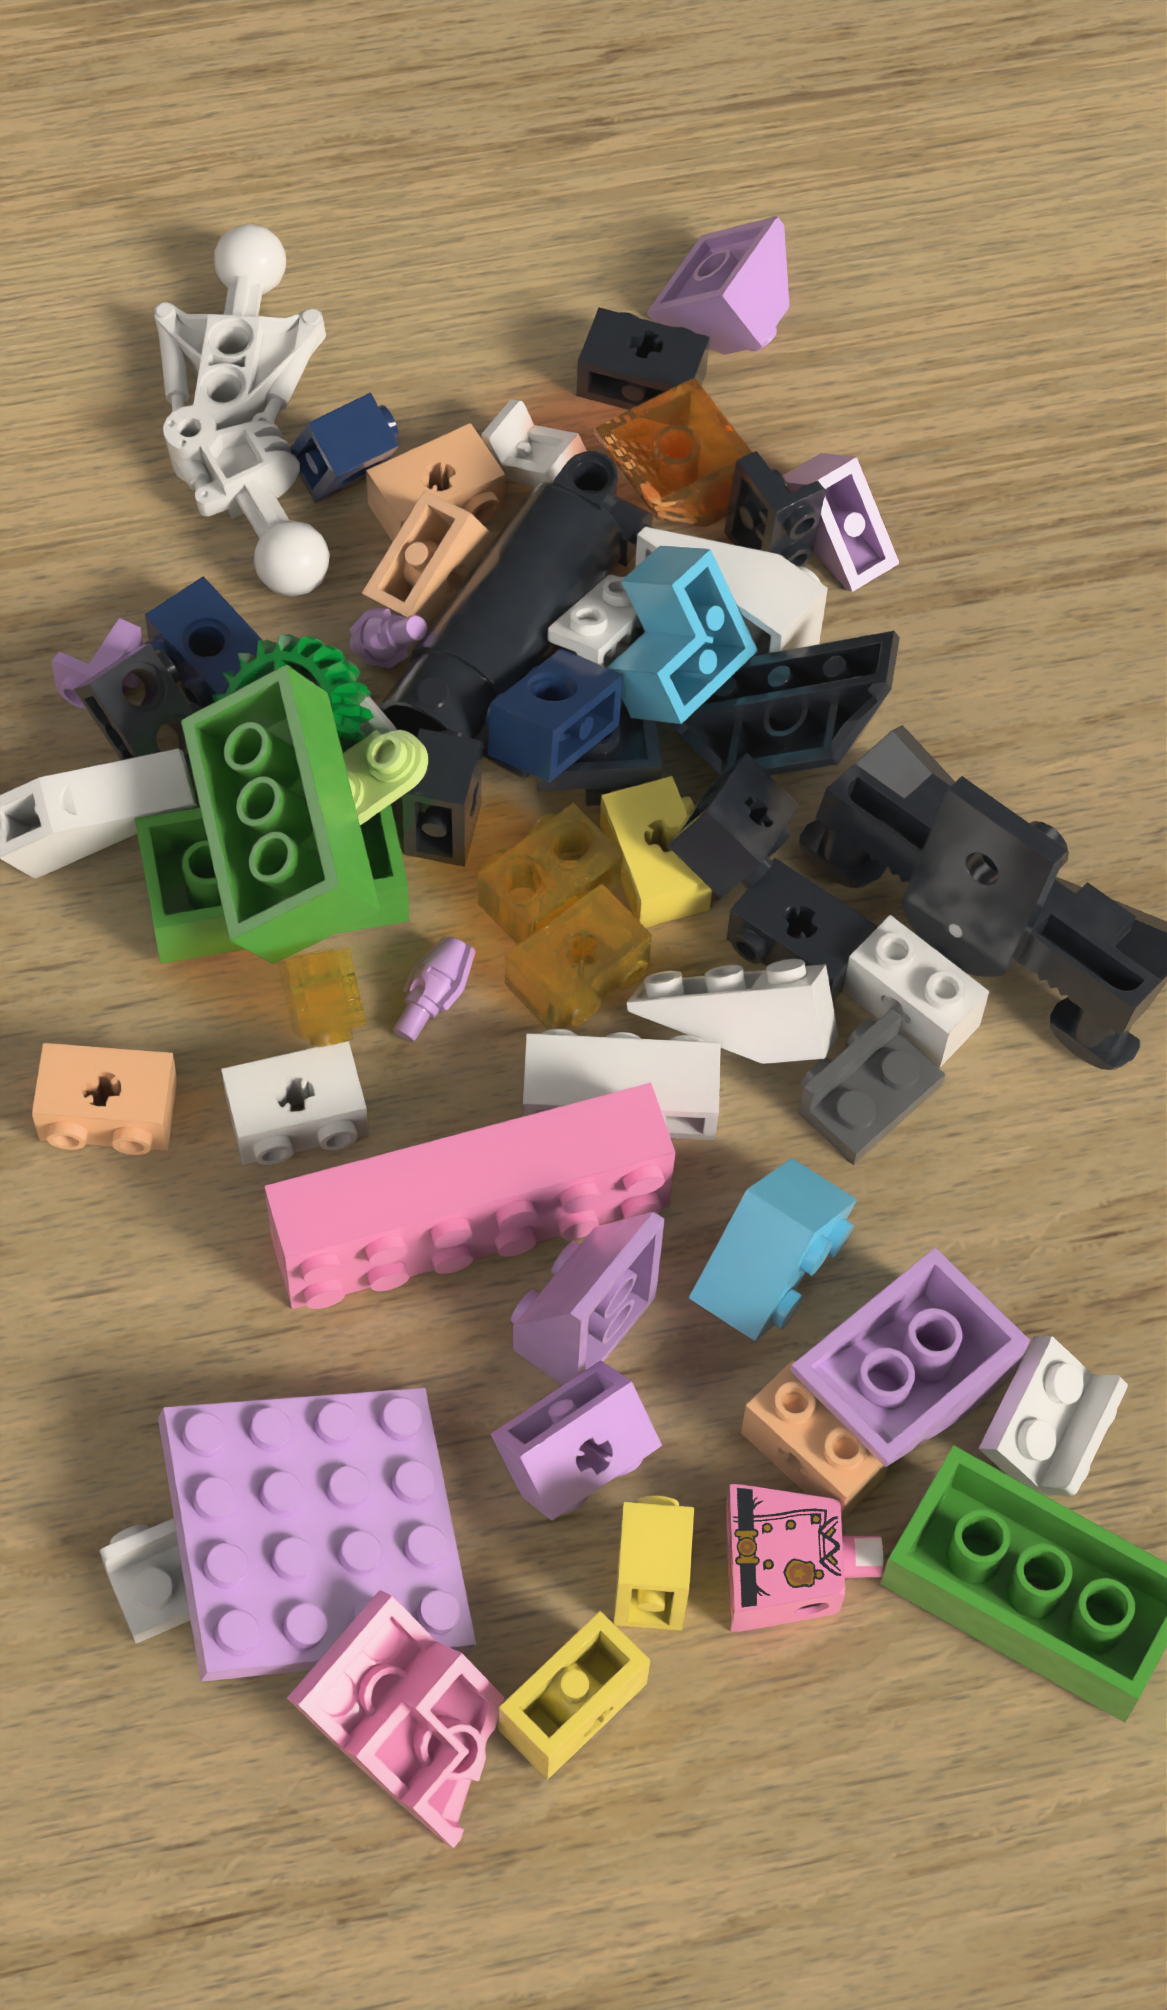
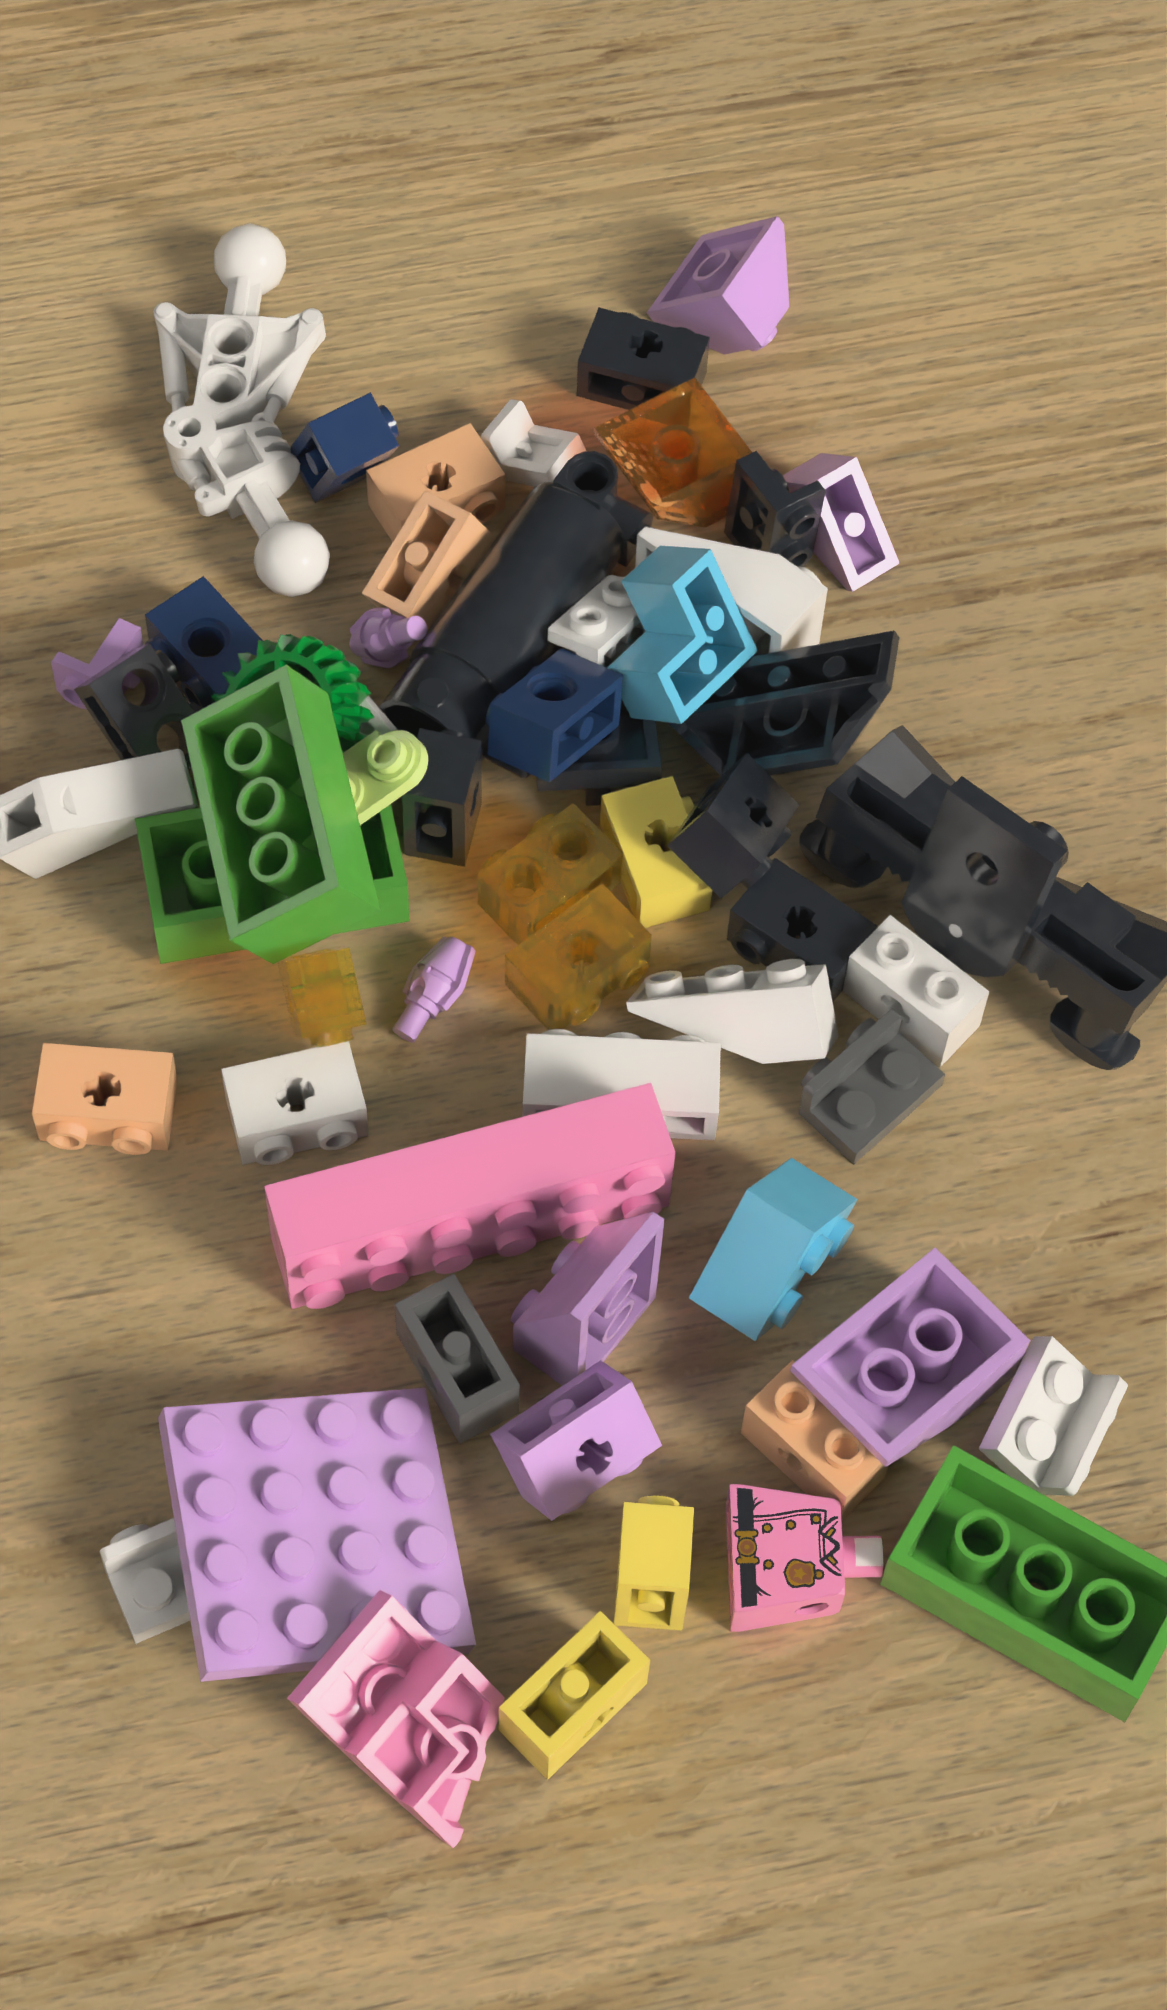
none -> dark grey brick [394,1274,520,1444]

